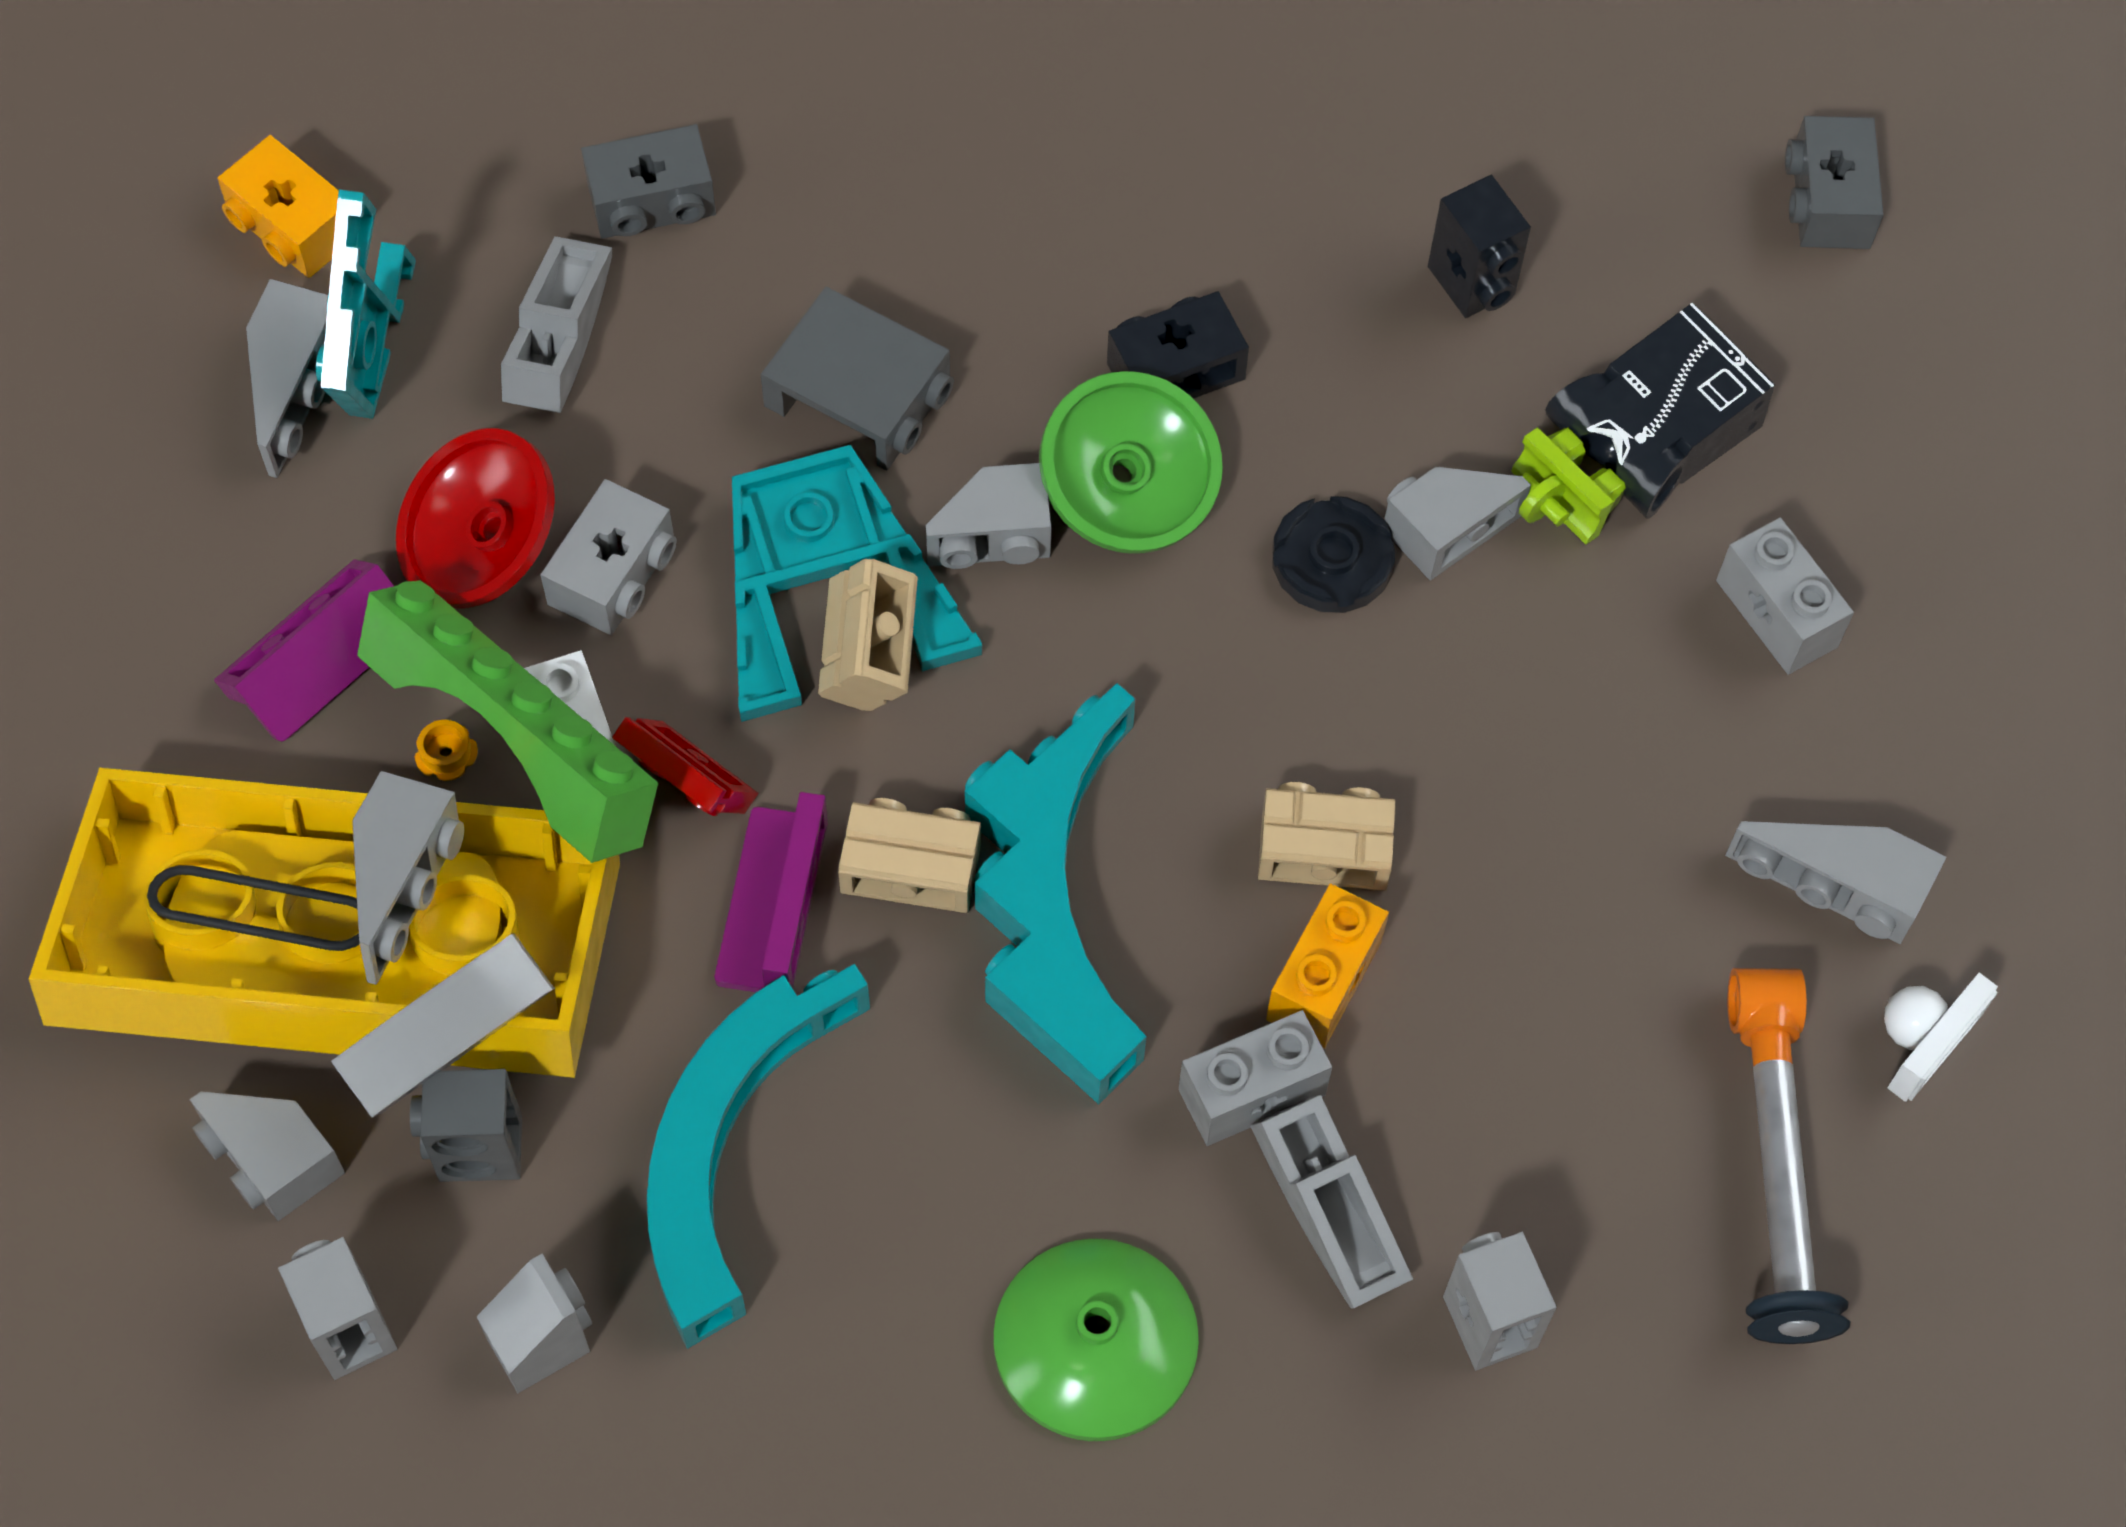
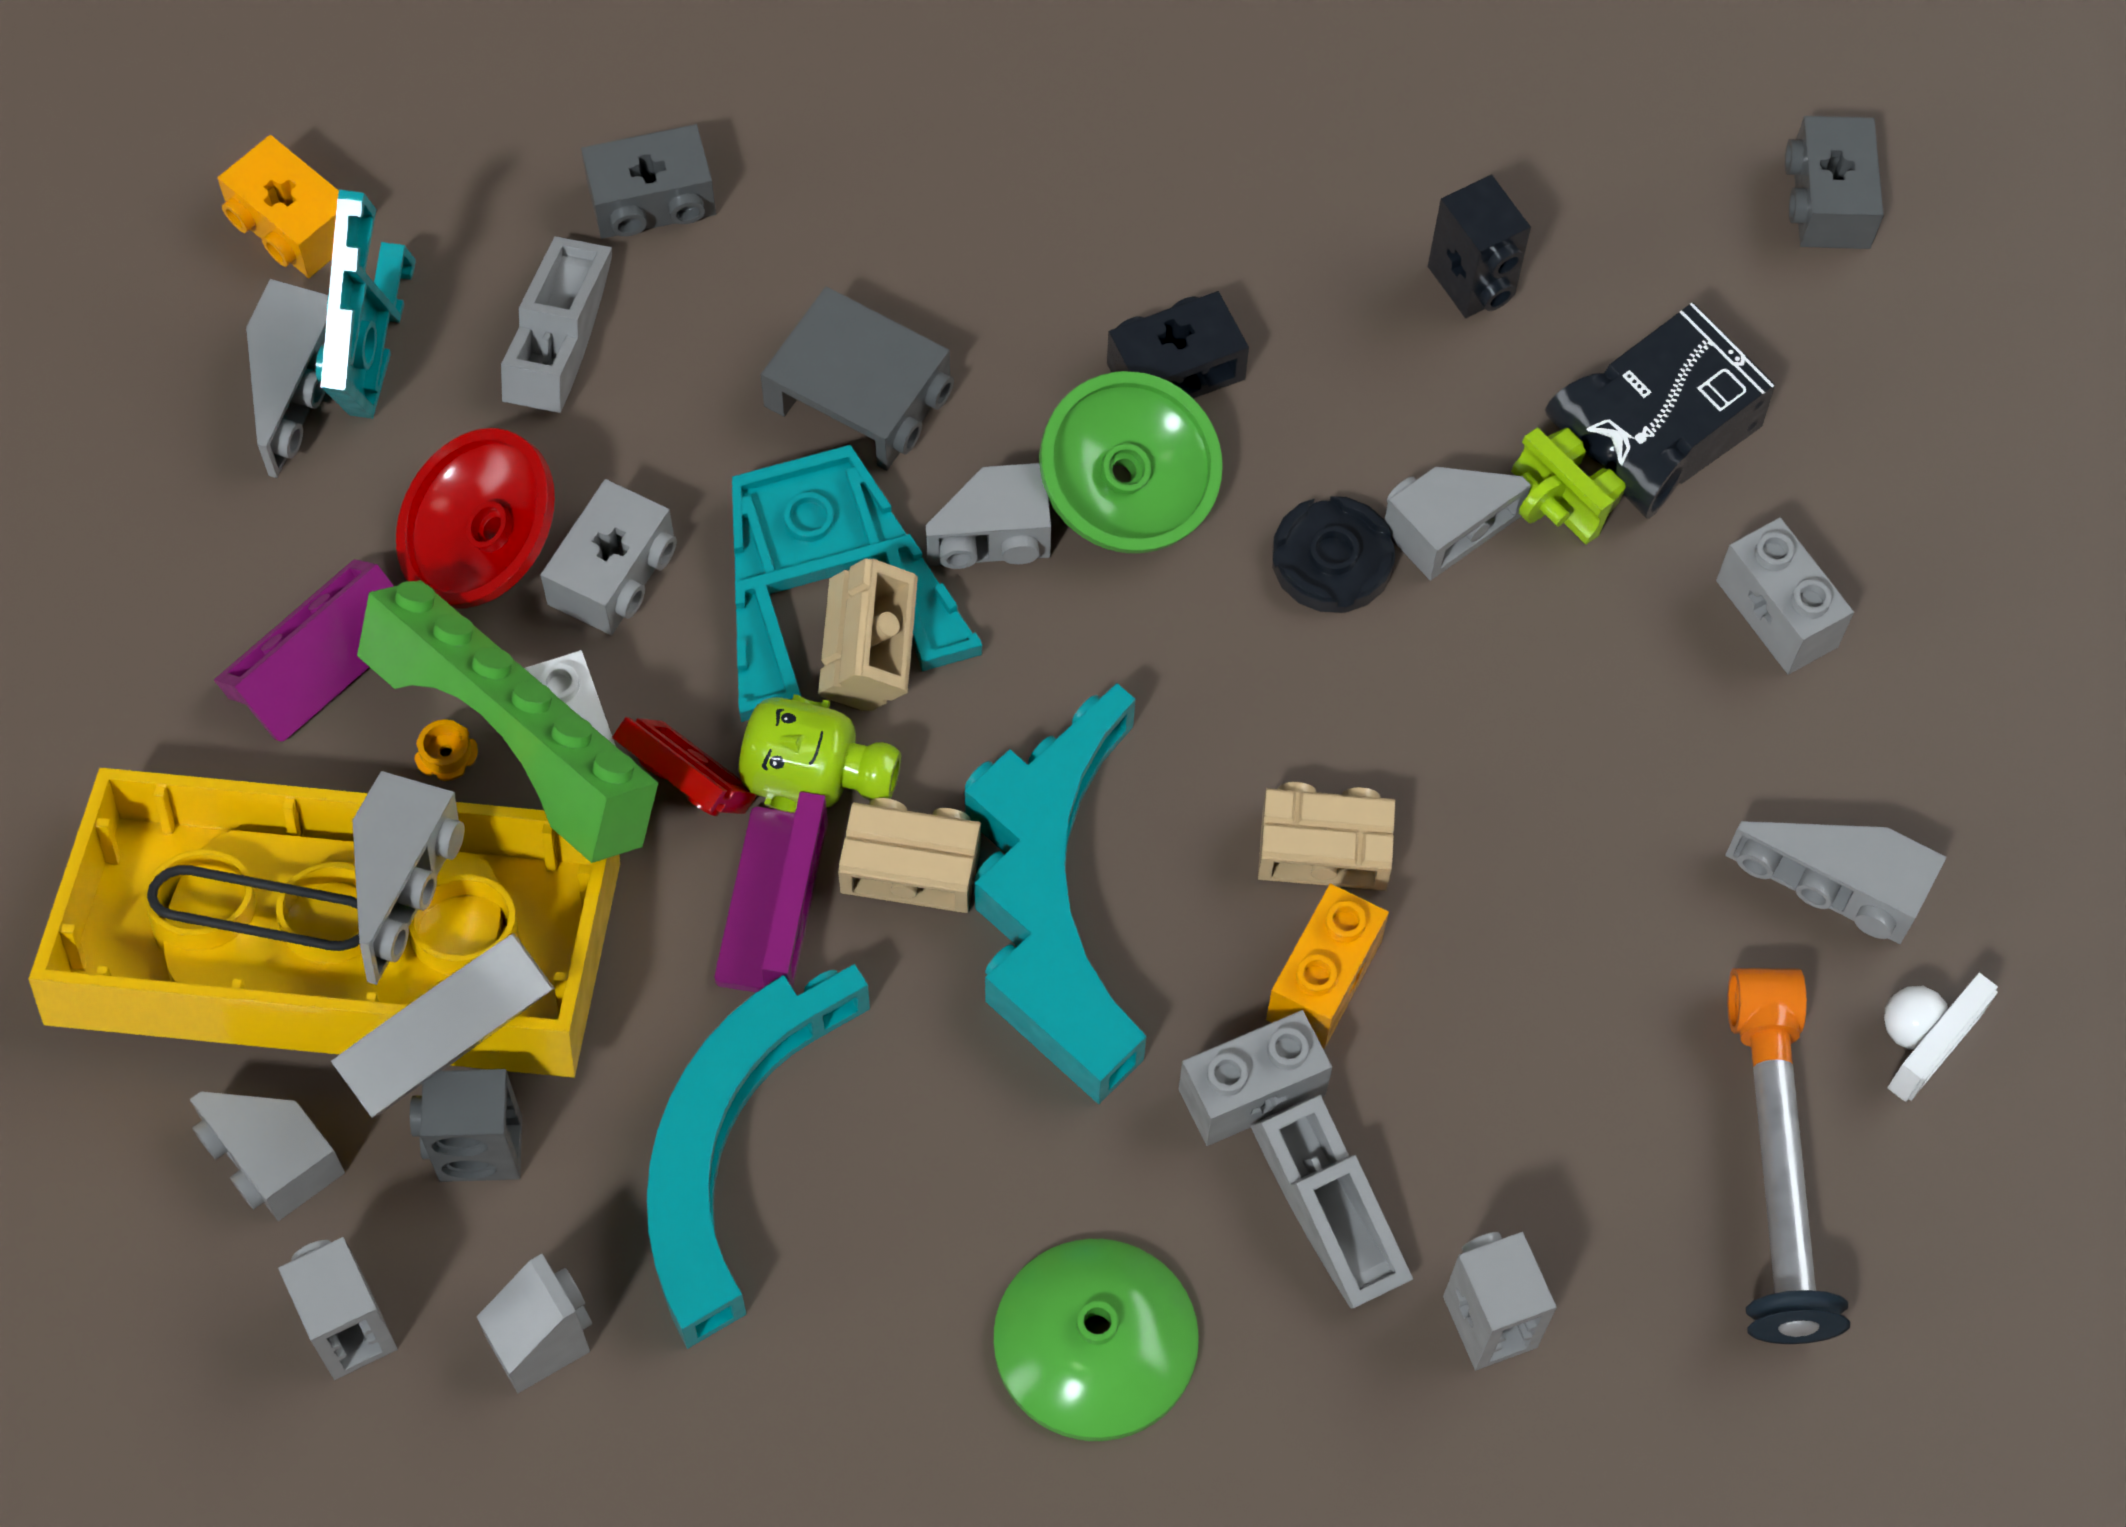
none -> lime piece [739,694,901,813]

